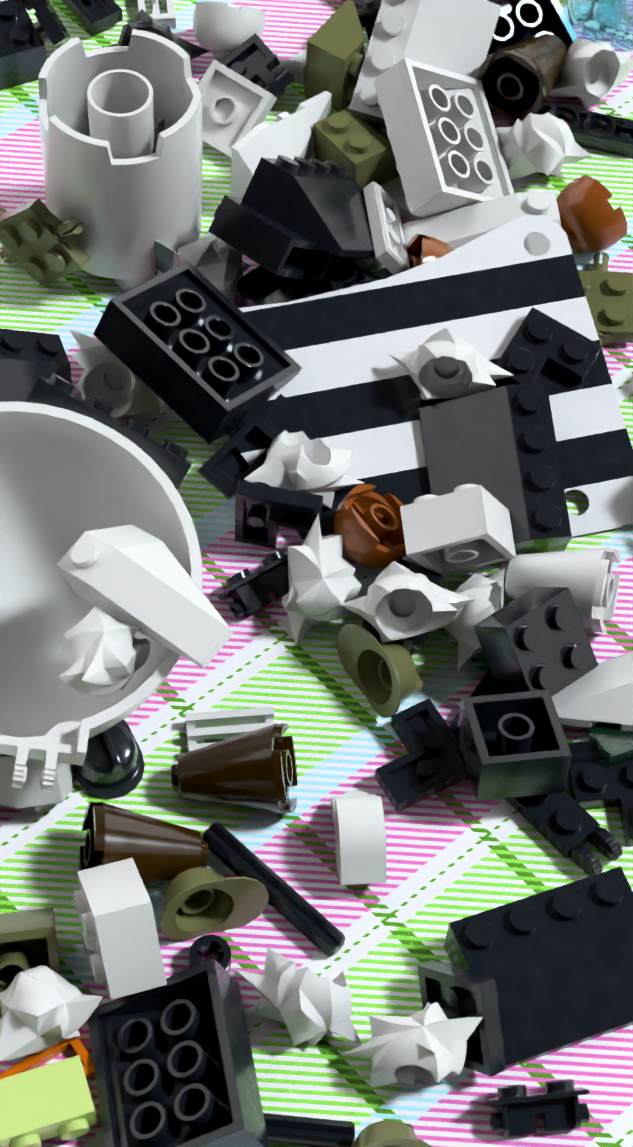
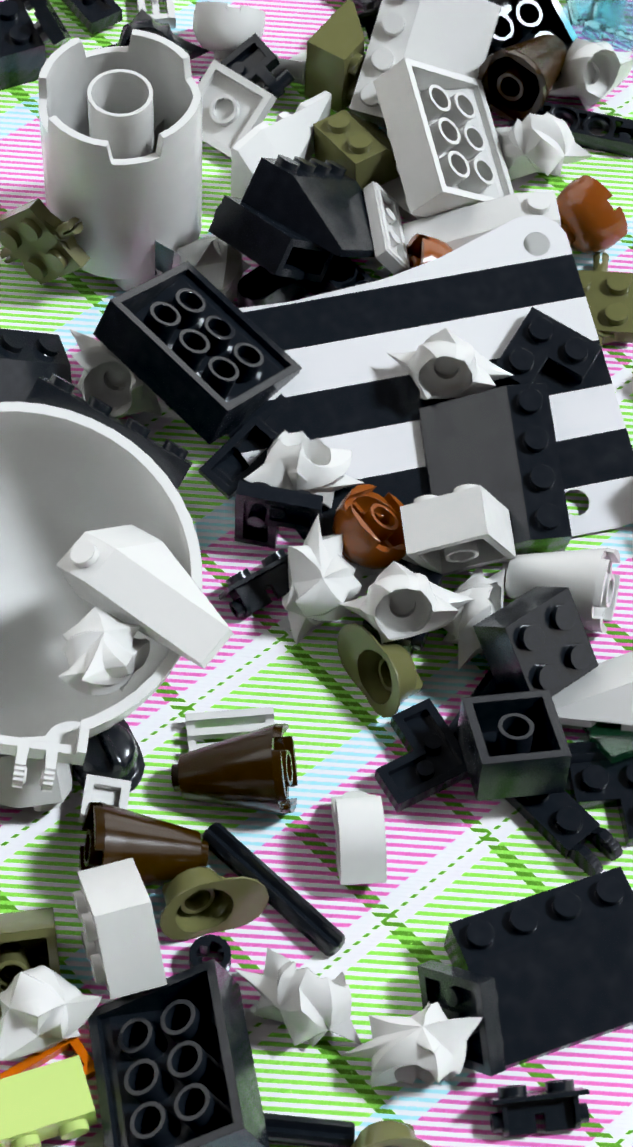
none -> white plate [79,774,132,823]

